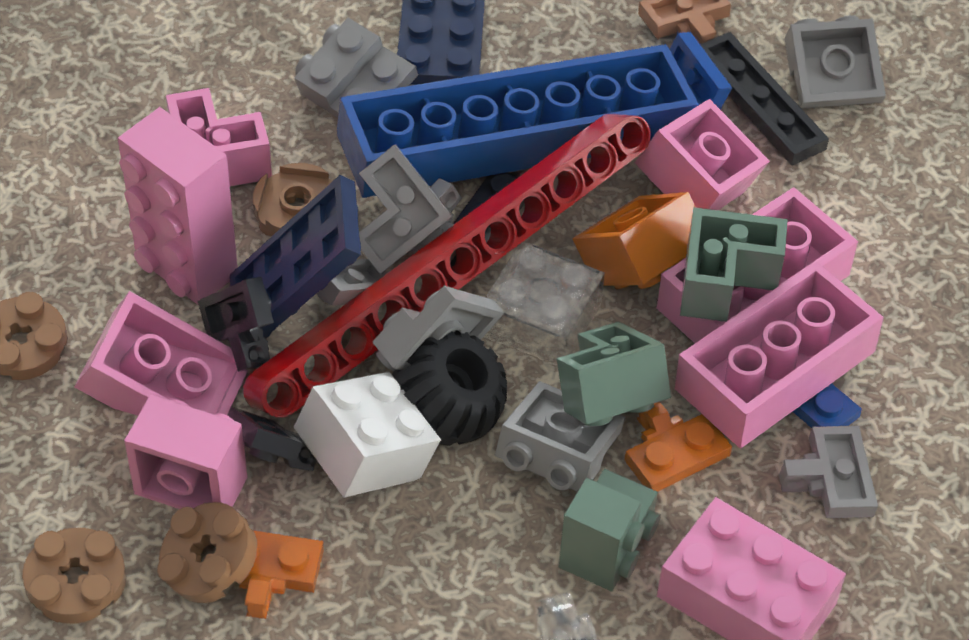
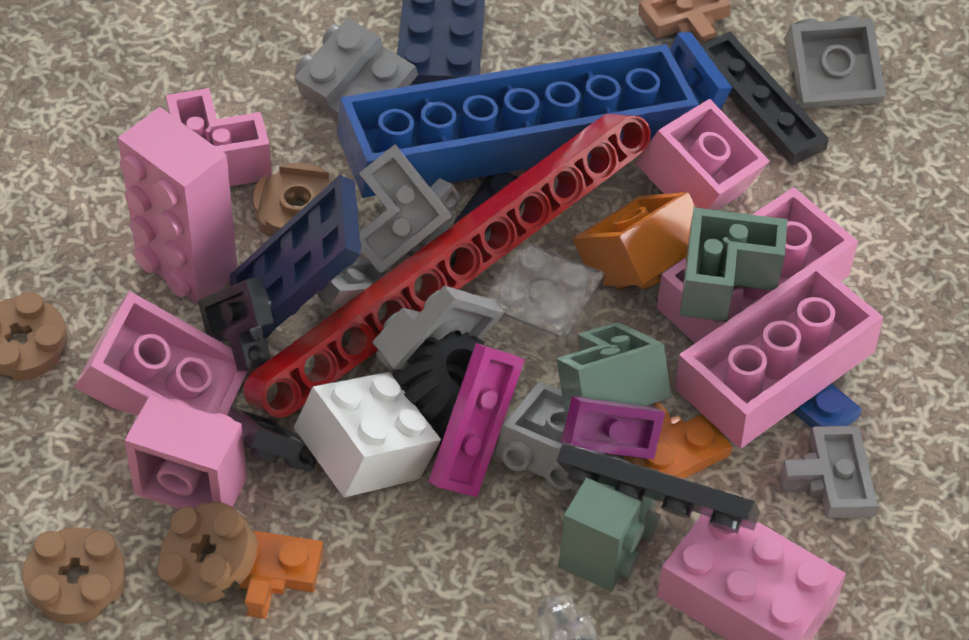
none -> dark pink plate [428,343,525,497]
none -> black plate [556,442,760,533]
none -> magenta plate [561,396,665,459]

